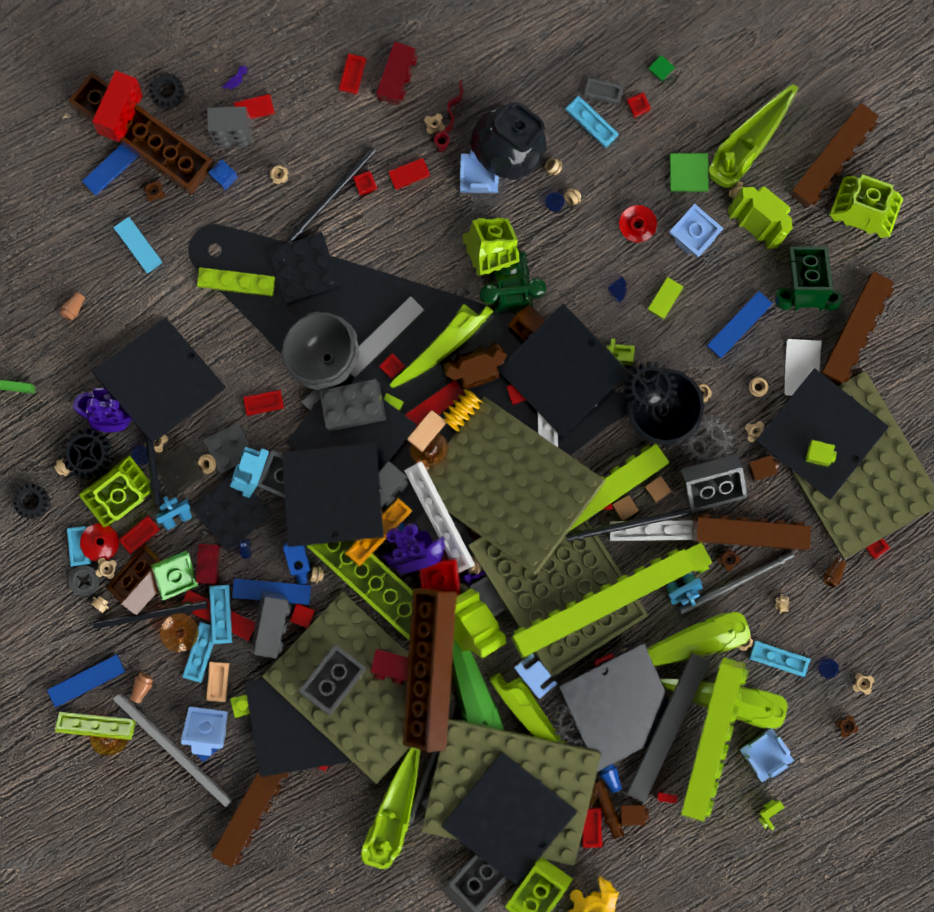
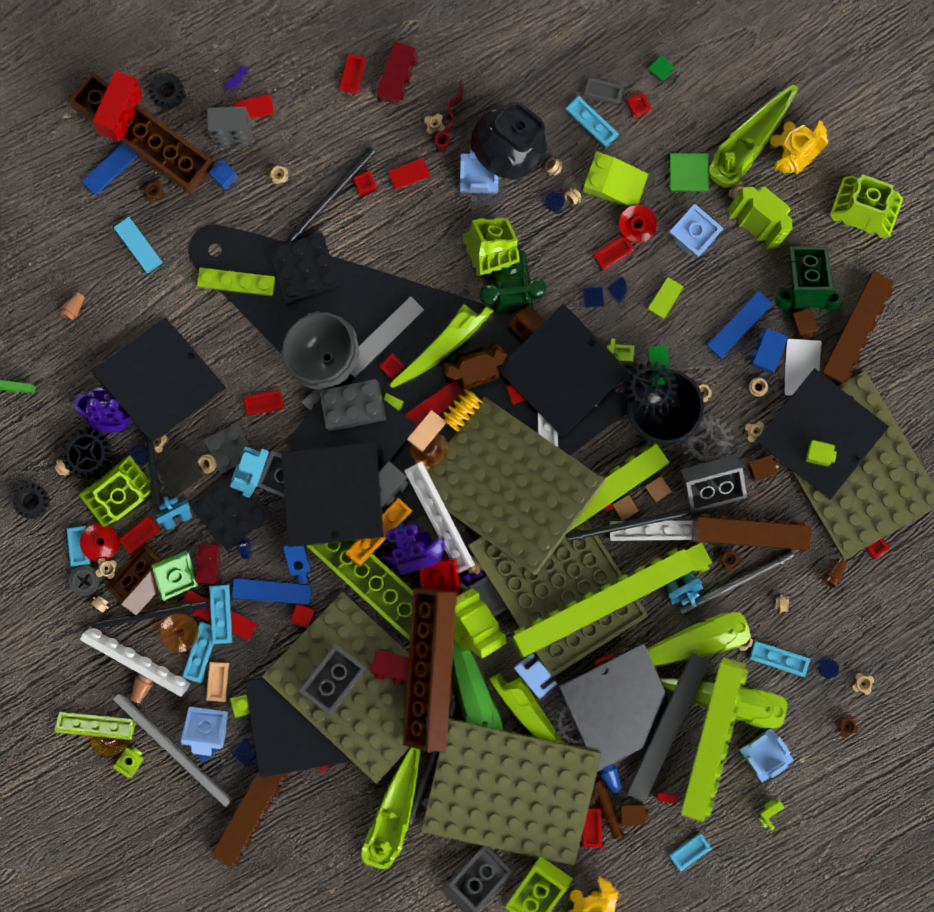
blue tile [47,655,126,707] -> none
dark grey brick [251,591,291,658] -> none
tan plate [309,565,324,584] -> none
black piece [441,752,578,885] -> none
reddish brown brick [790,103,879,208] -> none
none -> white plate [80,627,191,697]
none -> lime brick [113,746,145,778]
none -> clear blue tile [231,739,256,766]
none -> lime slope [583,151,648,207]
none -> clear blue tile [583,287,604,308]
none -> red tile [592,235,635,271]
none -> green tile [647,345,670,386]
none -> medium azure tile [669,832,712,872]
none -> blue brick [749,328,788,374]
none -> yellow piece [770,120,828,175]
none -> reddish brown brick [790,308,819,339]

